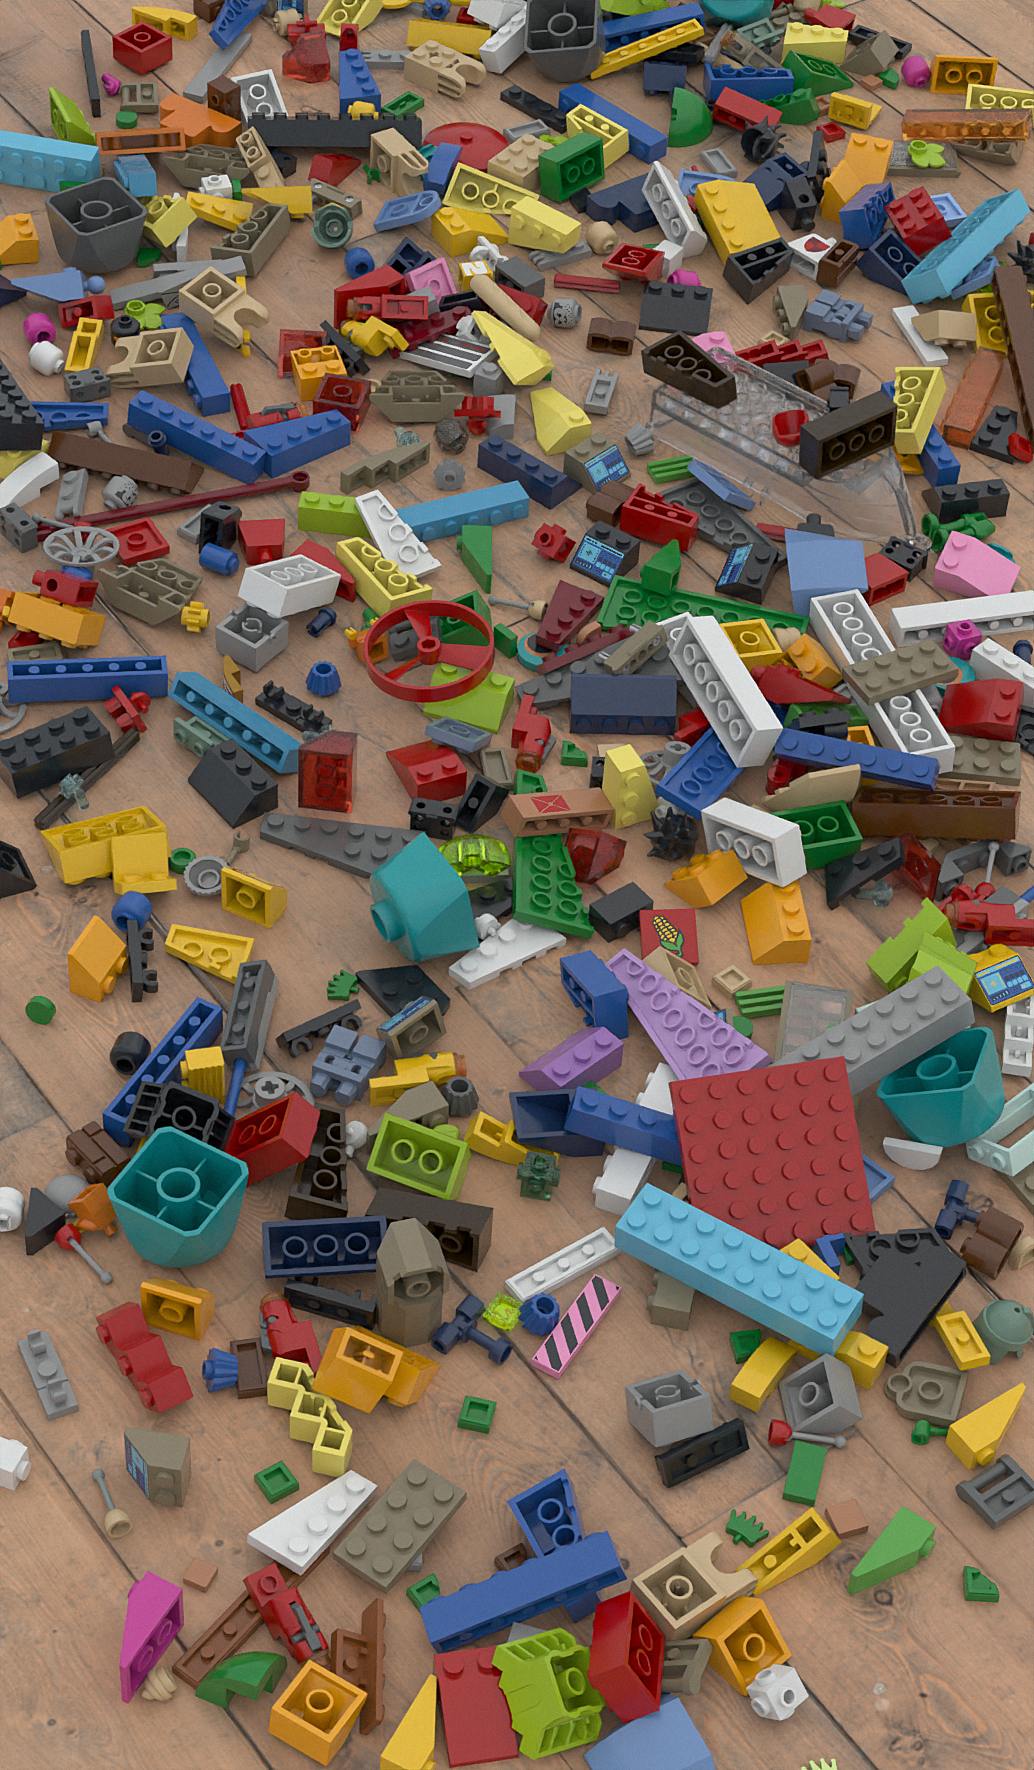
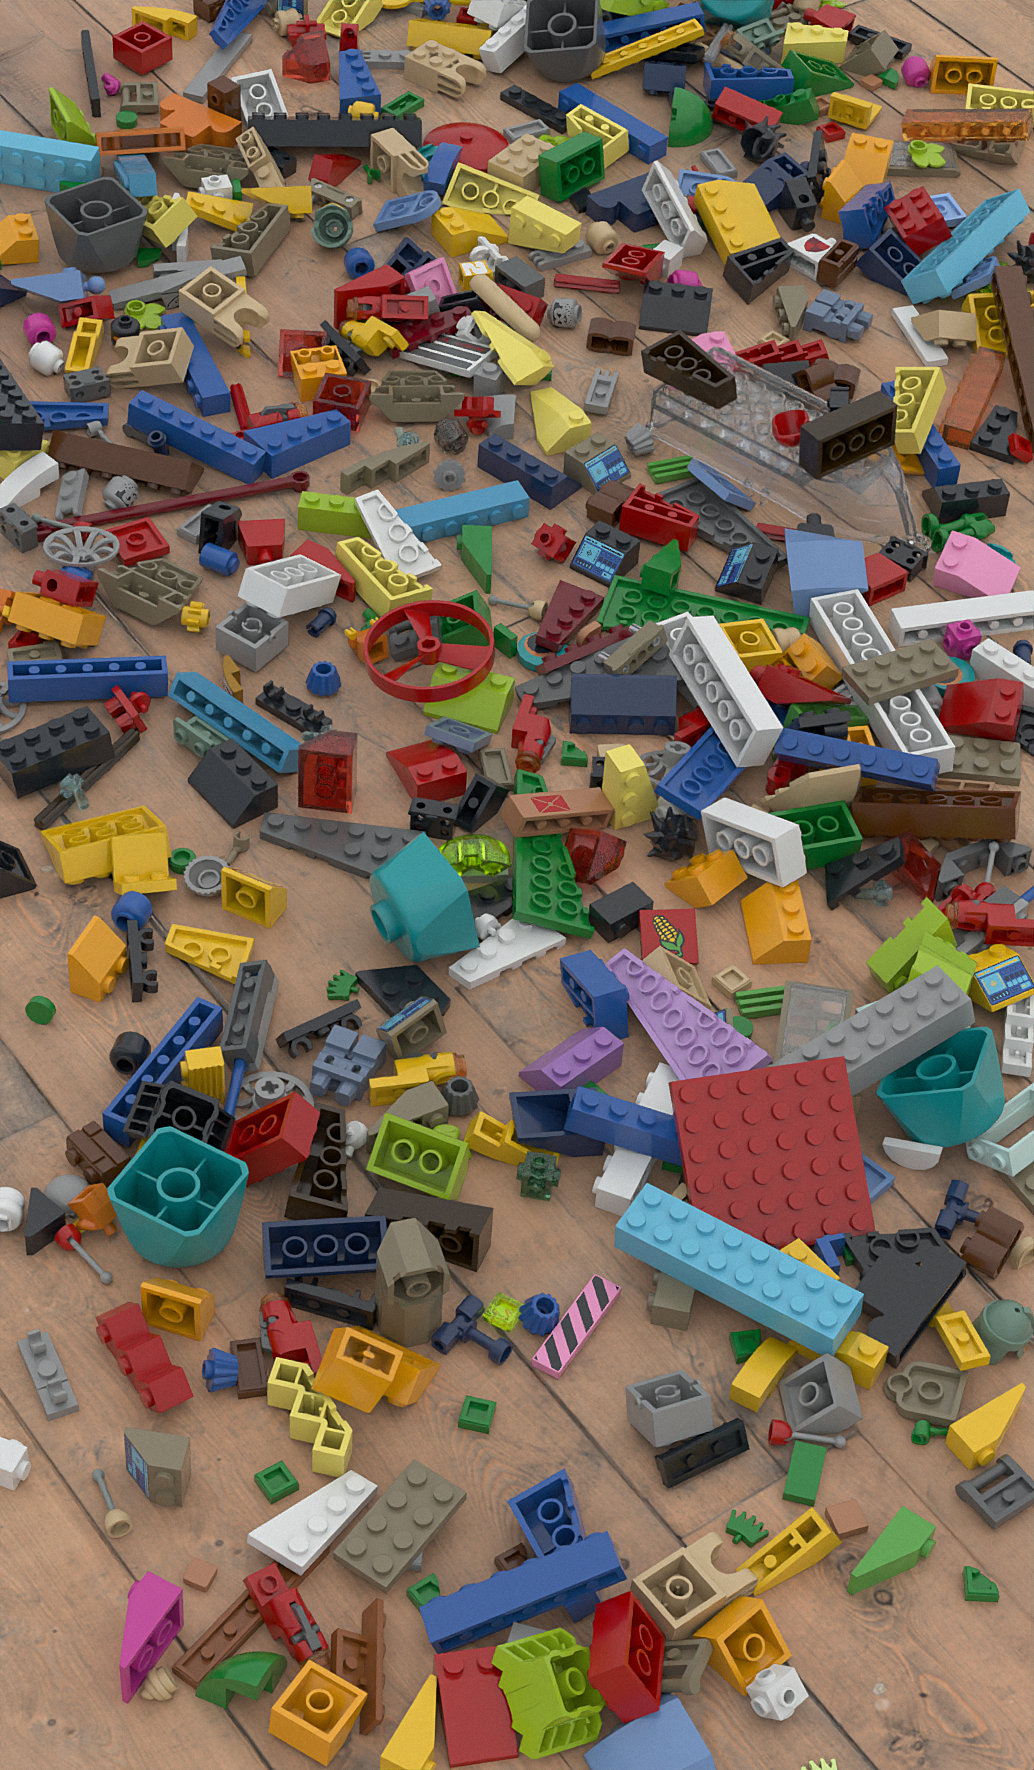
white tile [504,1227,621,1306] -> none

